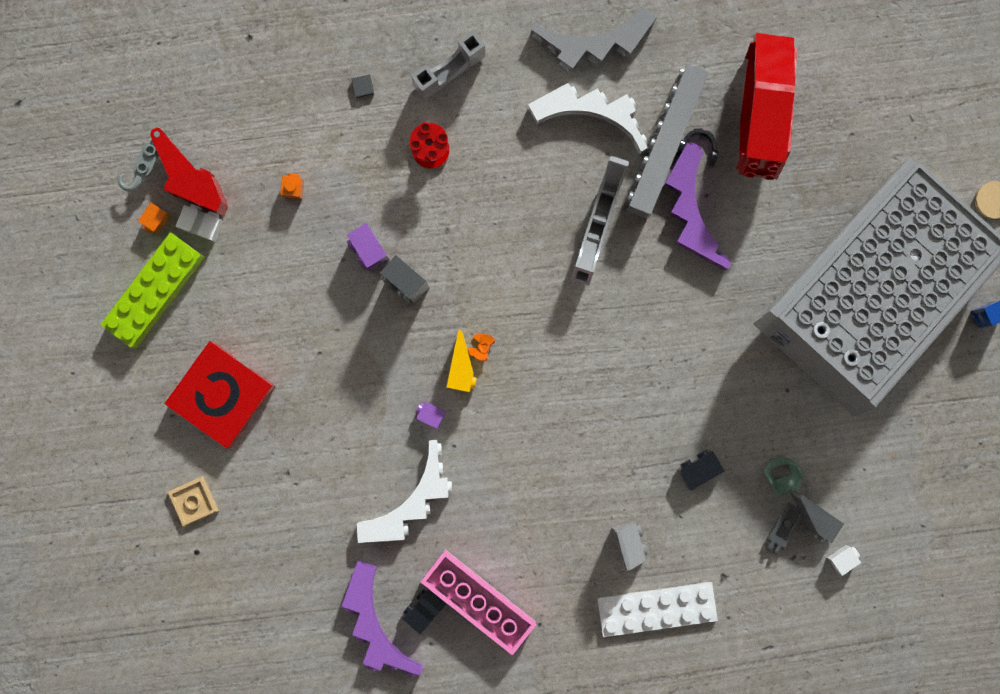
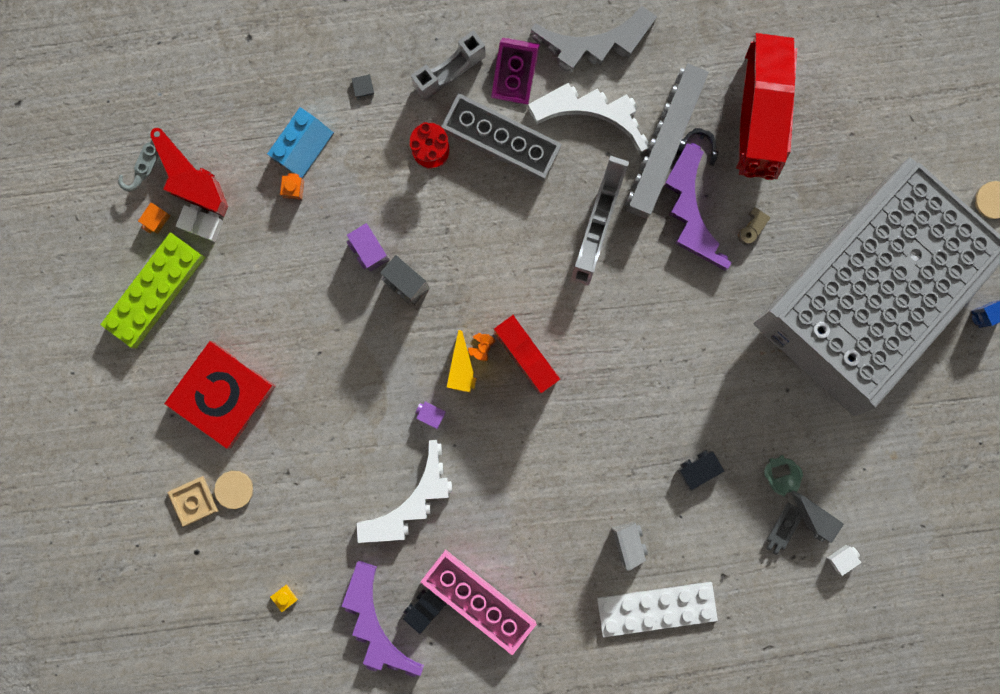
none -> tan tile [214,471,253,509]
none -> dark azure slope [267,107,334,178]
none -> yellow plate [270,584,298,612]
none -> light grey brick [441,93,562,182]
none -> magenta slope [491,37,540,105]
none -> red tile [494,315,560,394]
none -> dark tan leg [738,207,771,245]

